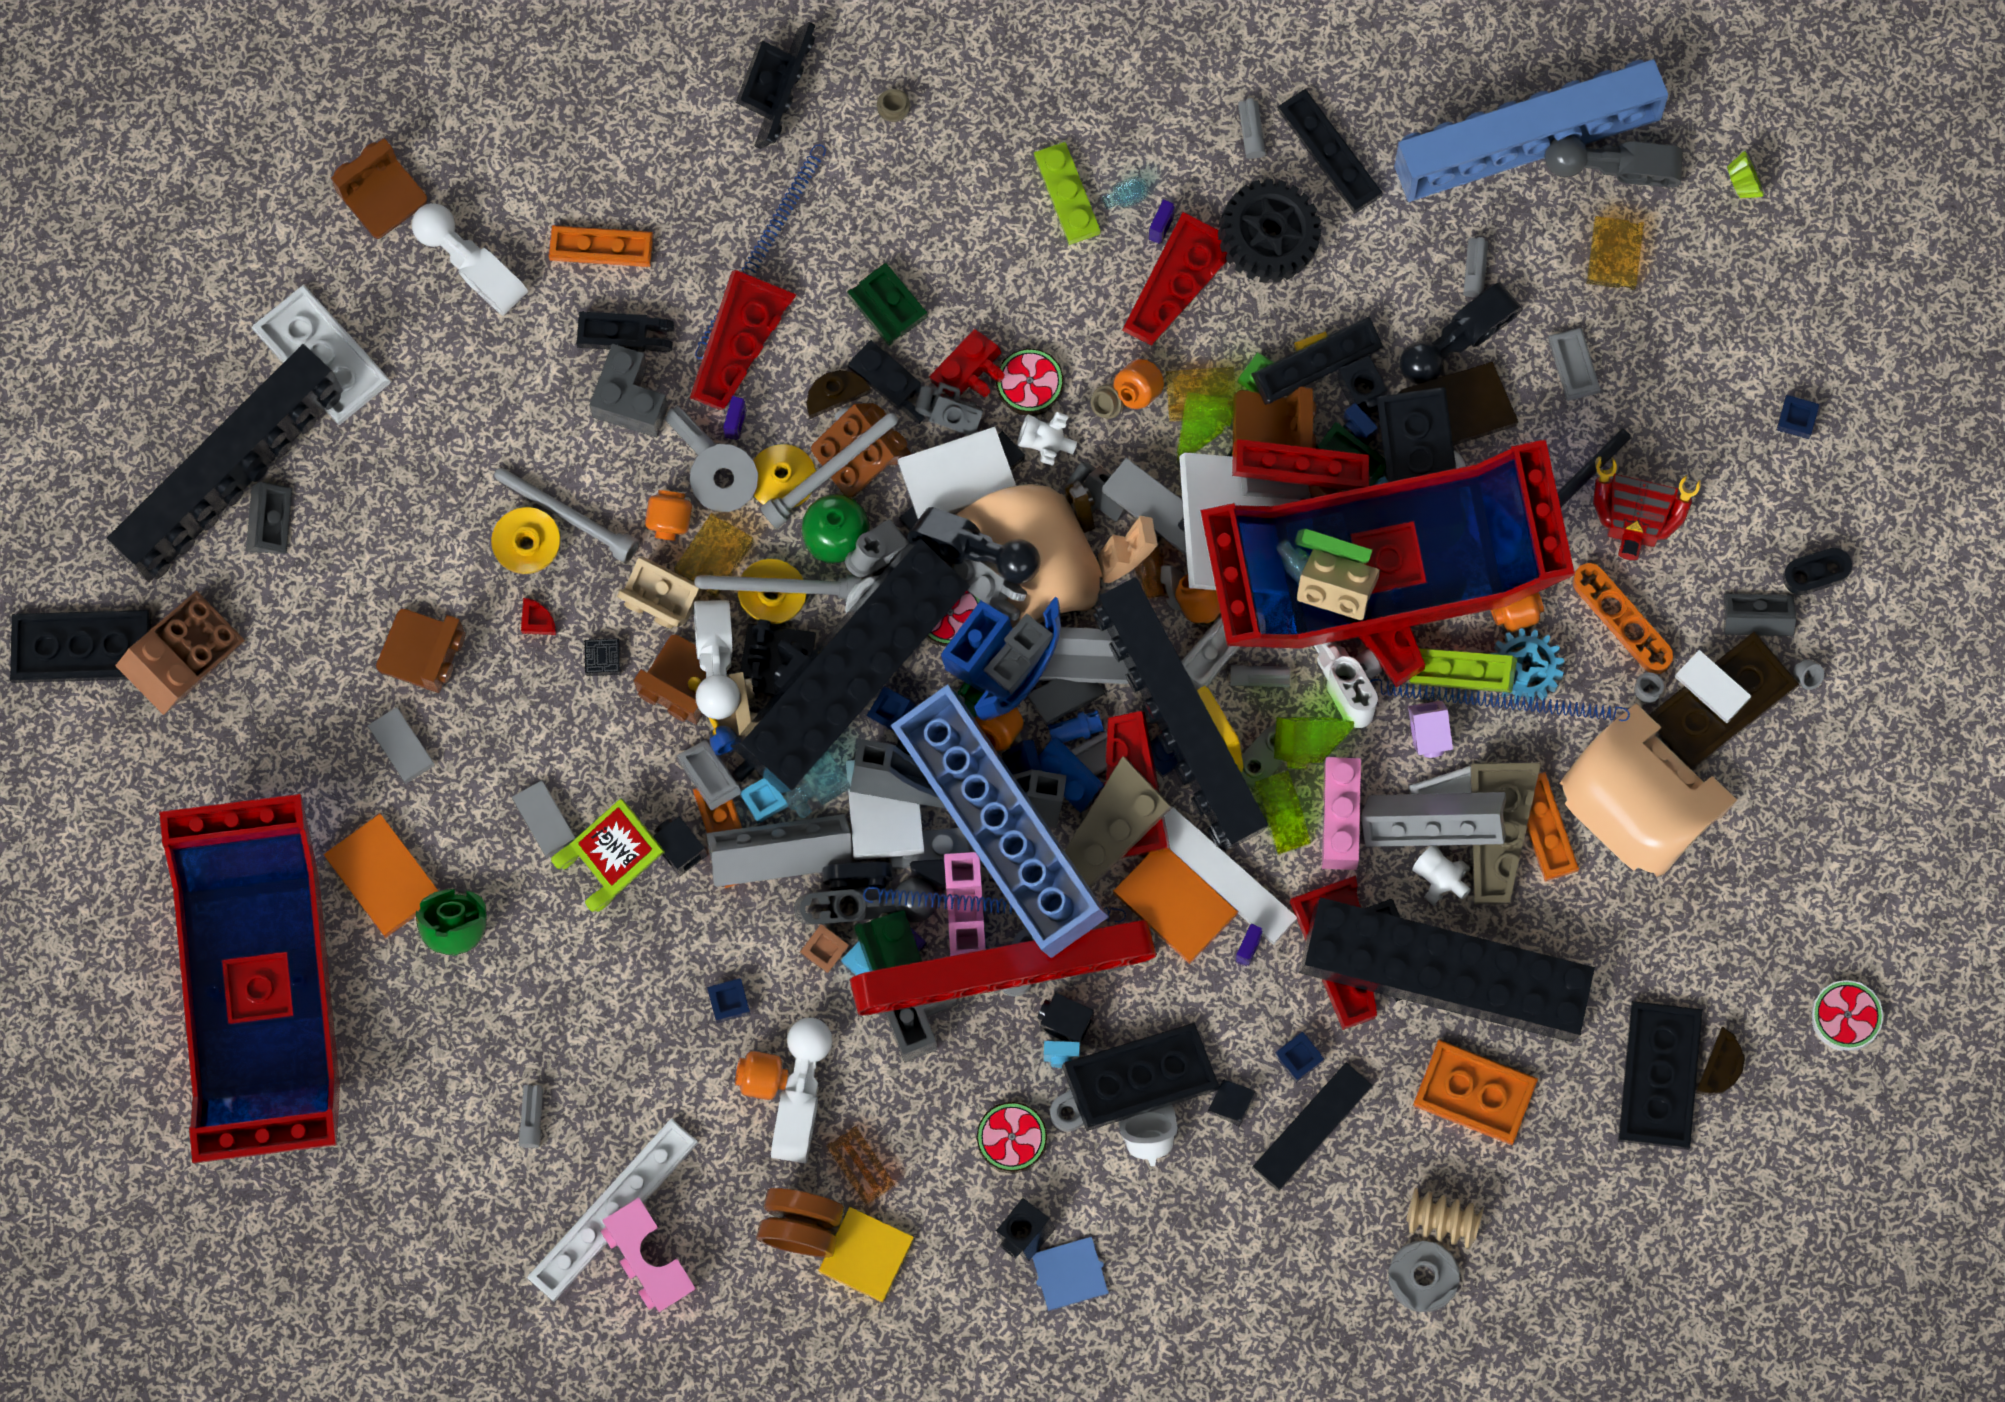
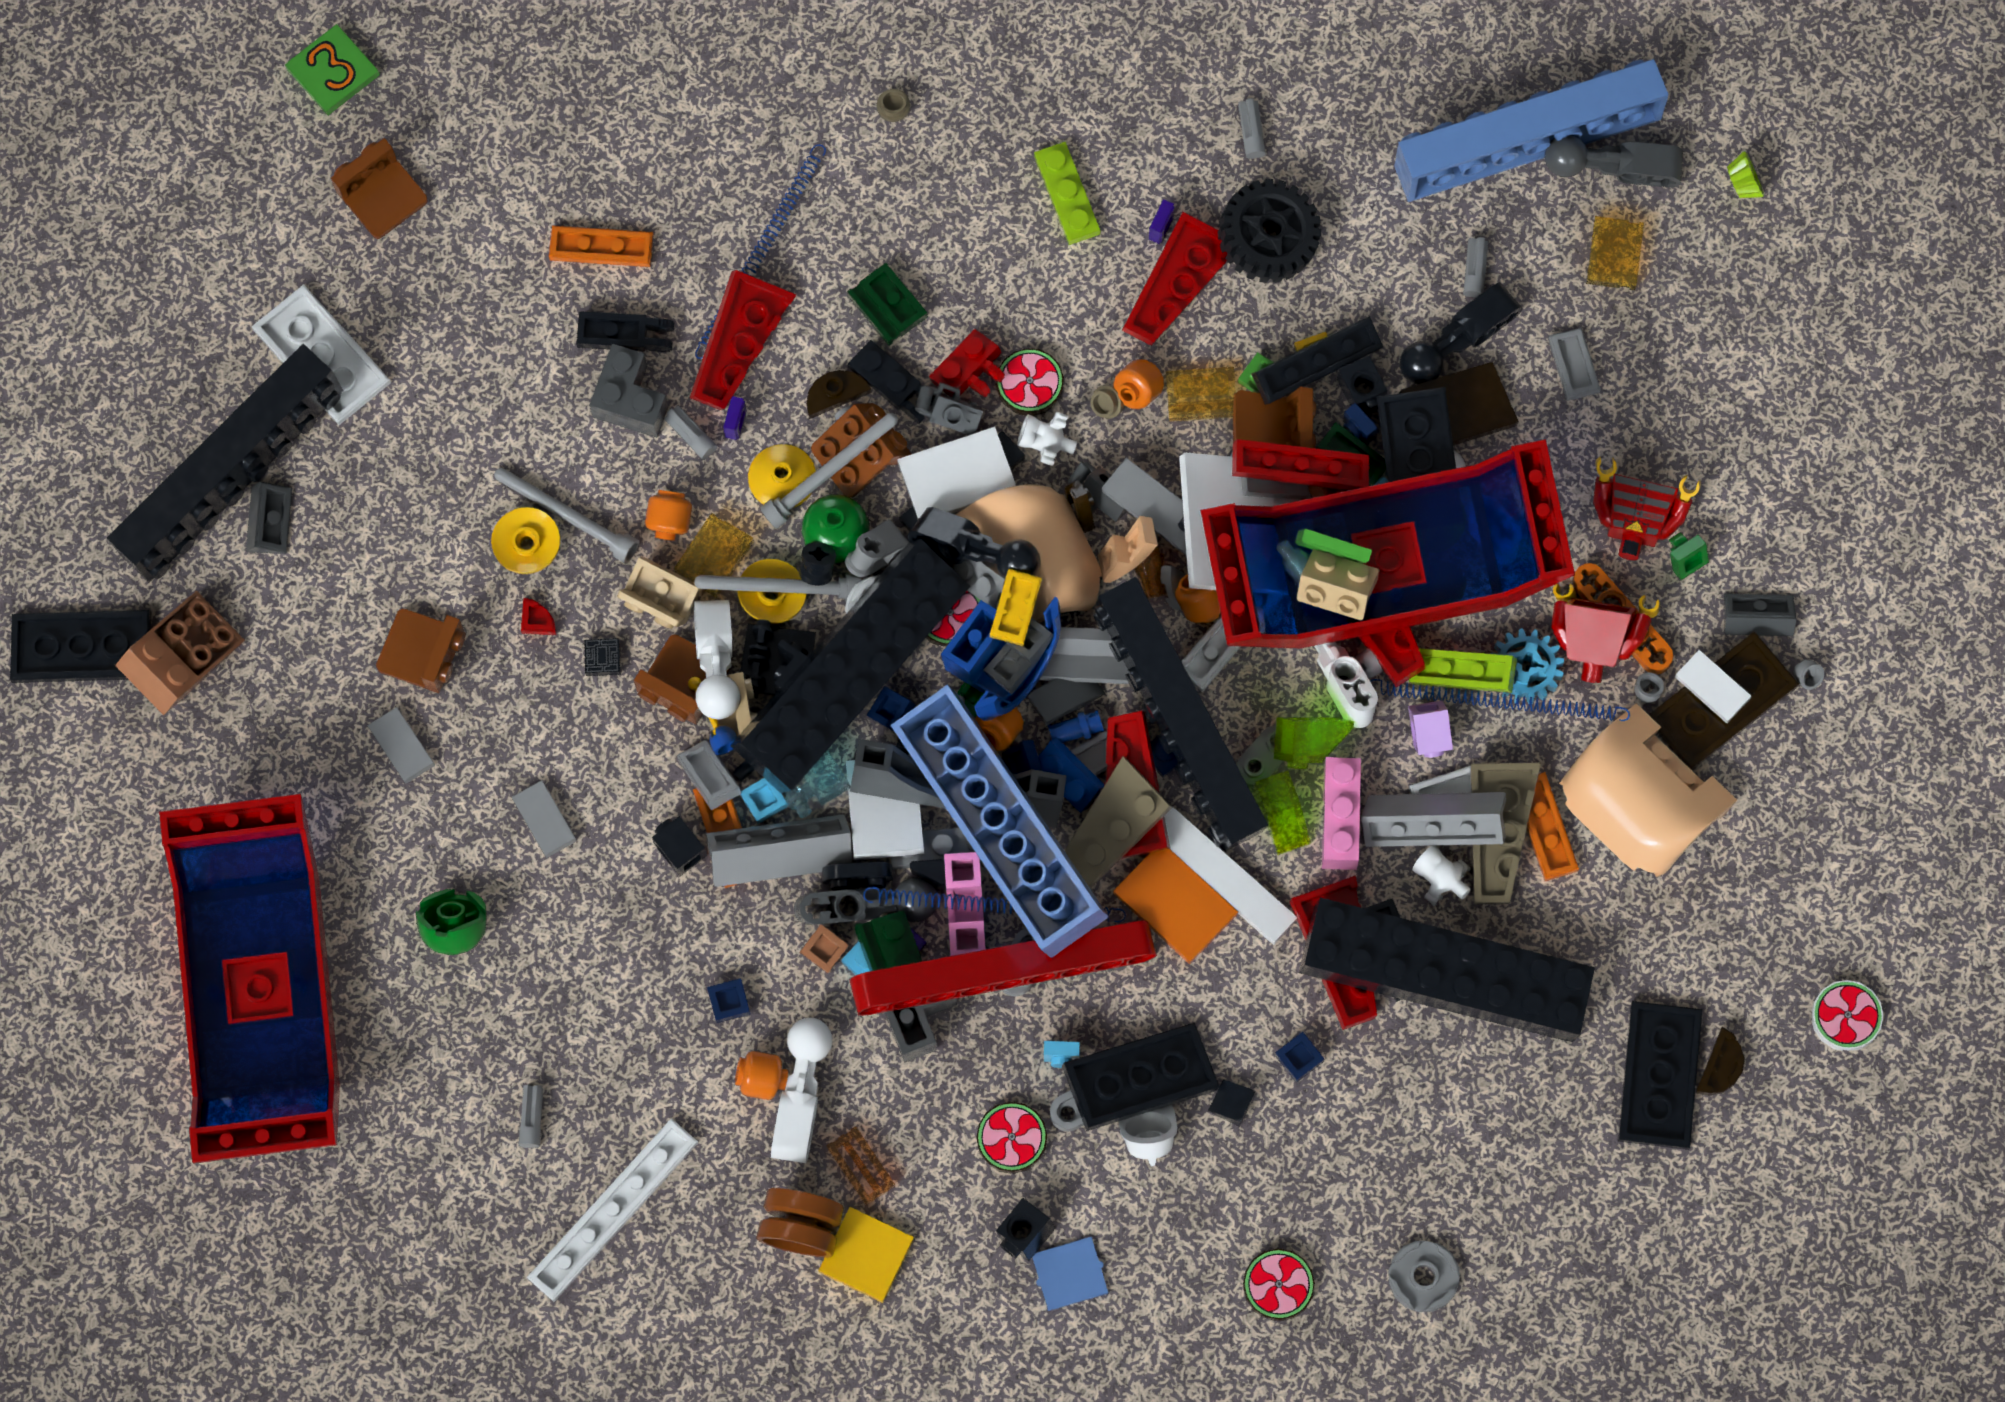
orange tile [323,813,438,938] -> none
white beam [412,203,528,316] -> none
flag [551,798,665,912] -> none
bright pink arch [600,1197,696,1312] -> none
light grey tile [690,444,758,512] -> none
black bracket [736,22,815,149] -> none
black brick [1037,992,1094,1045] -> none
clear light blue cylinder [1102,176,1149,209] -> none
clear neon green slope [1176,392,1233,461] -> none
yellow tile [1197,686,1244,772] -> none
light grey piece [1230,665,1290,687] -> none
dark purple tile [1235,923,1263,967] -> none
black tile [1252,1062,1373,1192] -> none
black tile [1277,89,1383,214] -> none
tan piece [1406,1188,1484,1249] -> none
orange tile [1413,1040,1538,1145] -> none
orange head [1490,582,1544,632] -> none
black bar [1557,429,1631,507] -> none
dark blue plate [1776,395,1820,439] -> none
black plate [1783,548,1852,595] -> none
none -> bright green tile [285,24,380,116]
none -> black wheel [799,542,836,586]
none -> yellow plate [990,569,1042,646]
none -> tile [1243,1248,1315,1322]
none -> torso [1551,583,1660,683]
none -> green tile [1669,532,1709,580]

